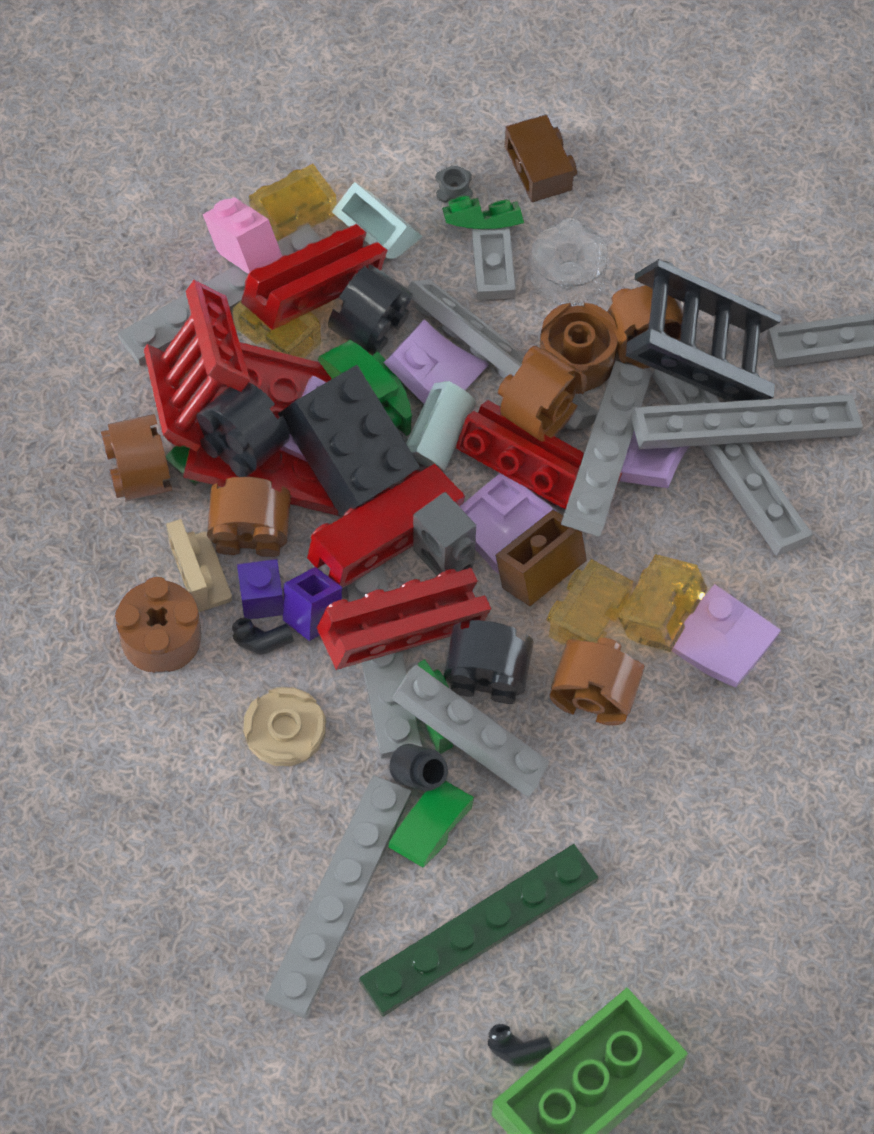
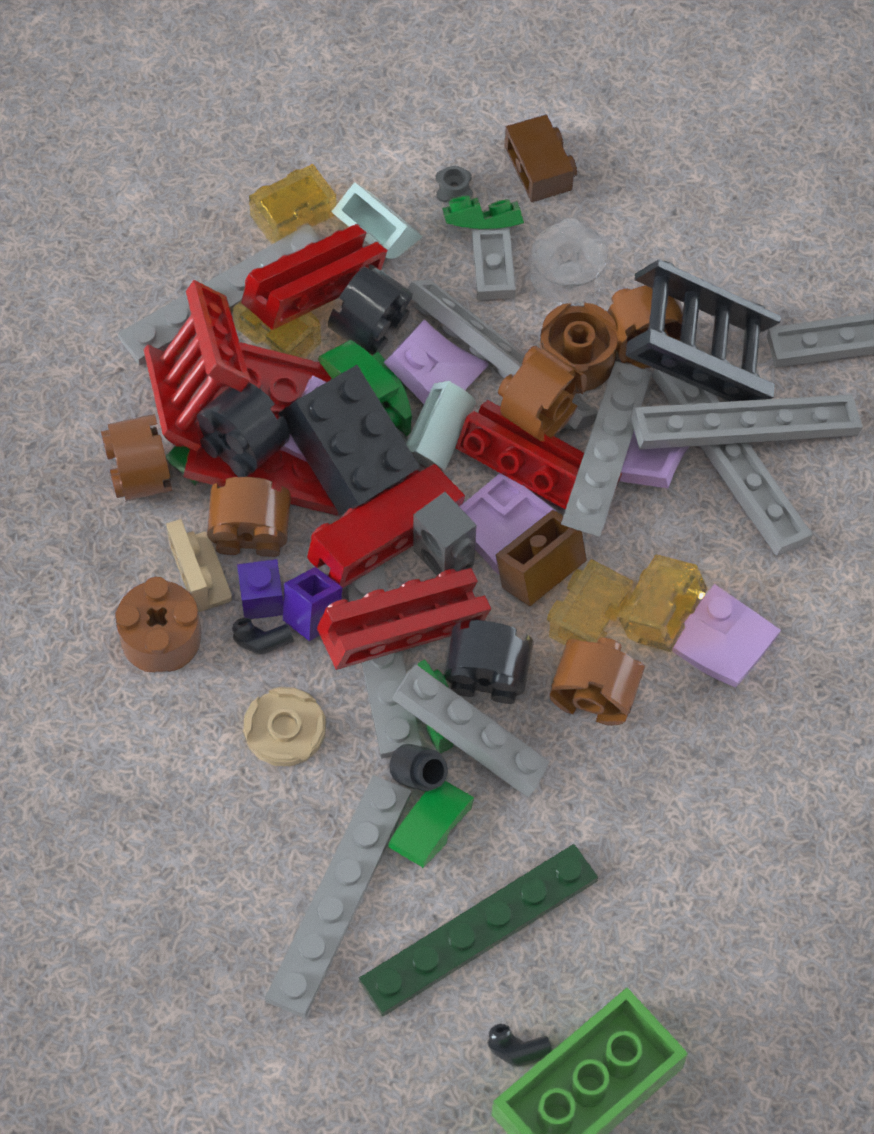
bright pink brick [203,197,282,274] -> none

